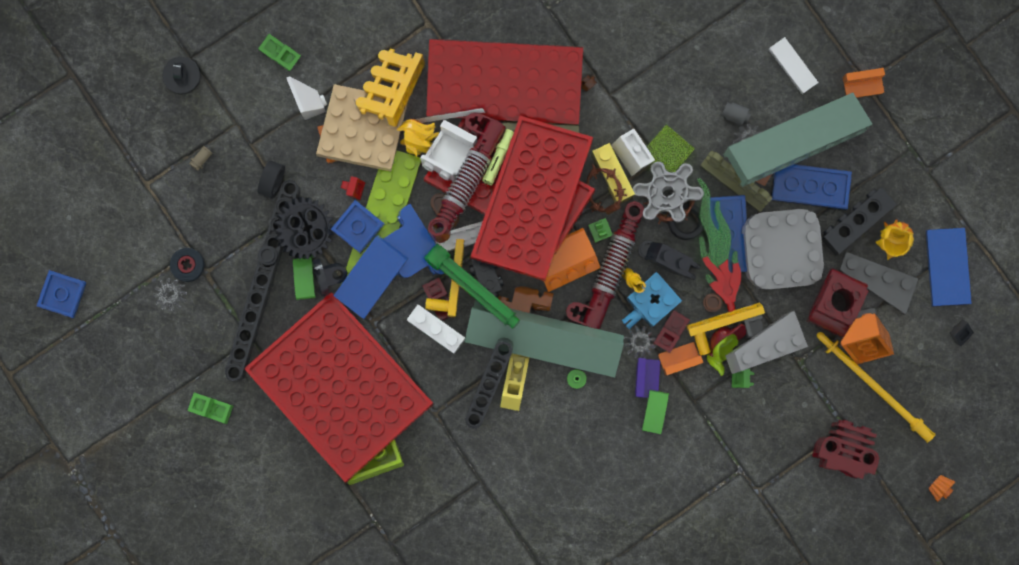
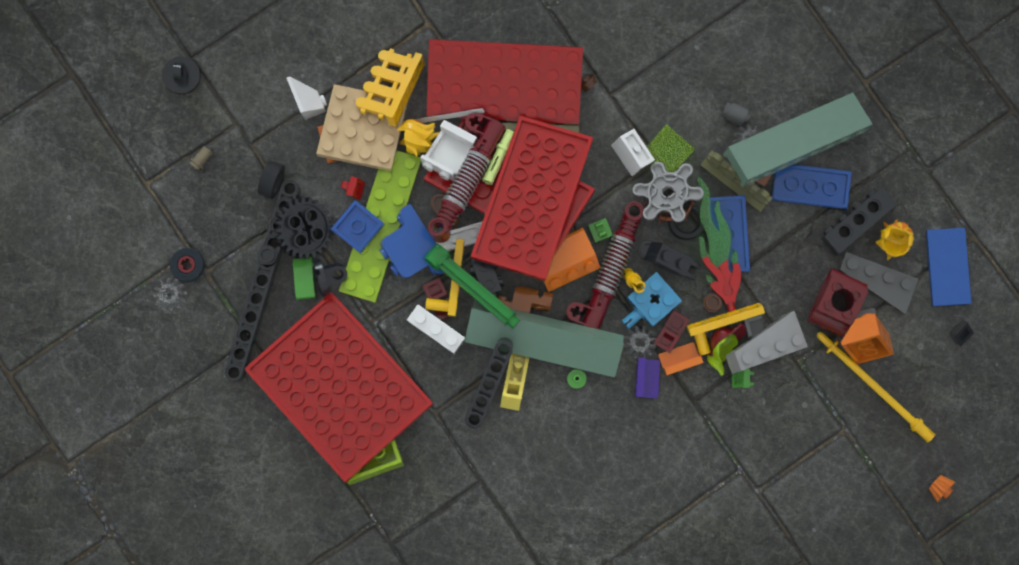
blue tile [37,270,87,318] -> none
bright green slope [187,393,233,424] -> none
bright green slope [258,34,301,71] -> none
blue tile [333,235,408,319] -> none
copper piece [585,164,627,215] -> none
light yellow arch [591,143,635,203] -> none
bright green slope [642,390,669,434] -> none
light grey plate [742,209,824,289] -> none
white tile [769,37,818,94] -> none
dark red piece [812,420,879,479] -> none
orange panel [843,68,885,98] -> none

